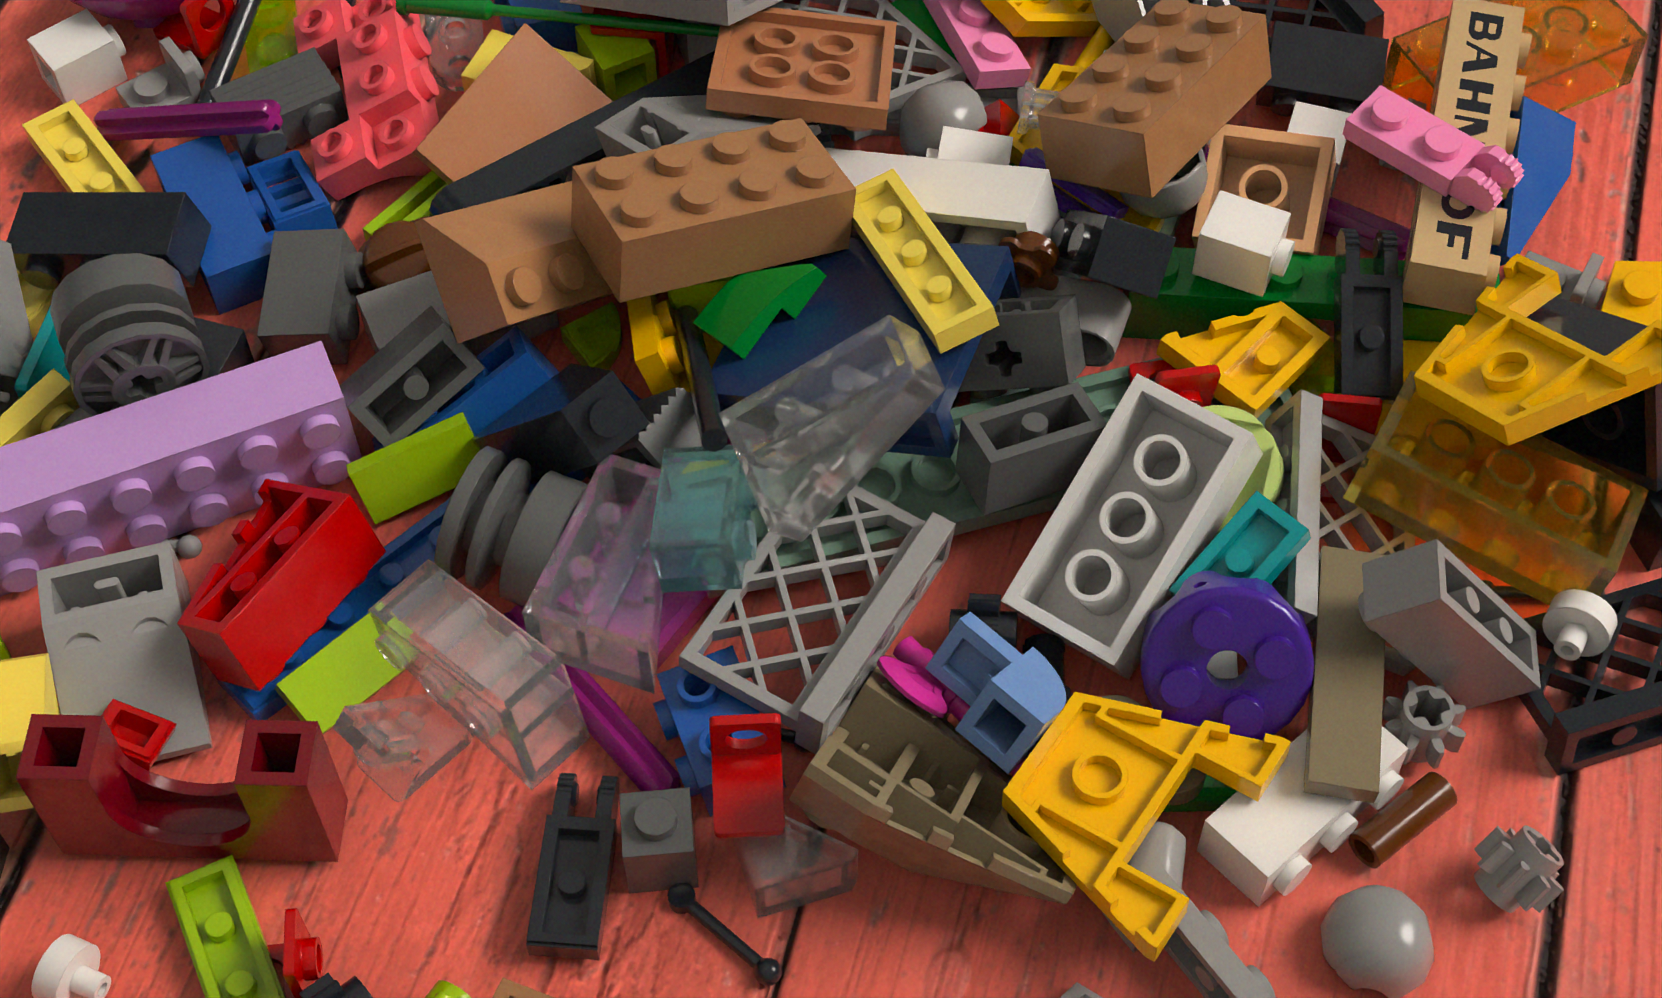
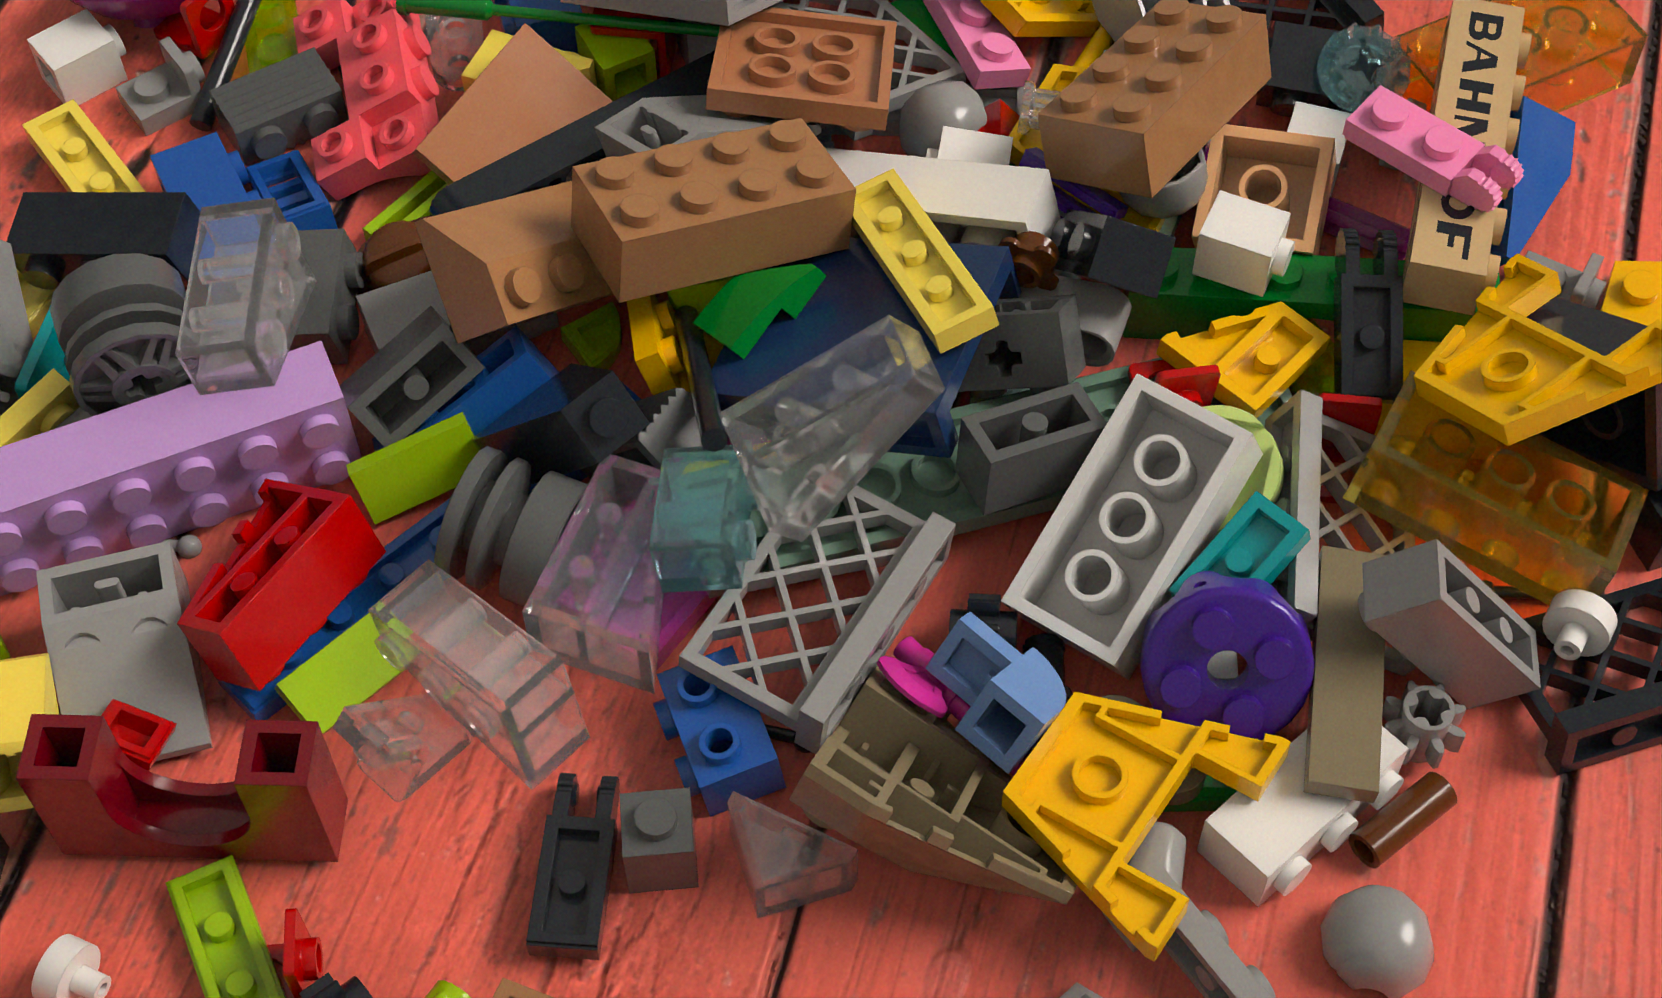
magenta axle [94,99,283,141] -> none
magenta axle [499,605,681,792] -> none
black hinge [667,883,782,986] -> none
red bracket [709,713,785,838] -> none
light grey gear [1474,826,1564,913] -> none
none -> clear wedge [175,198,317,395]
none -> clear light blue gear [1317,22,1412,113]

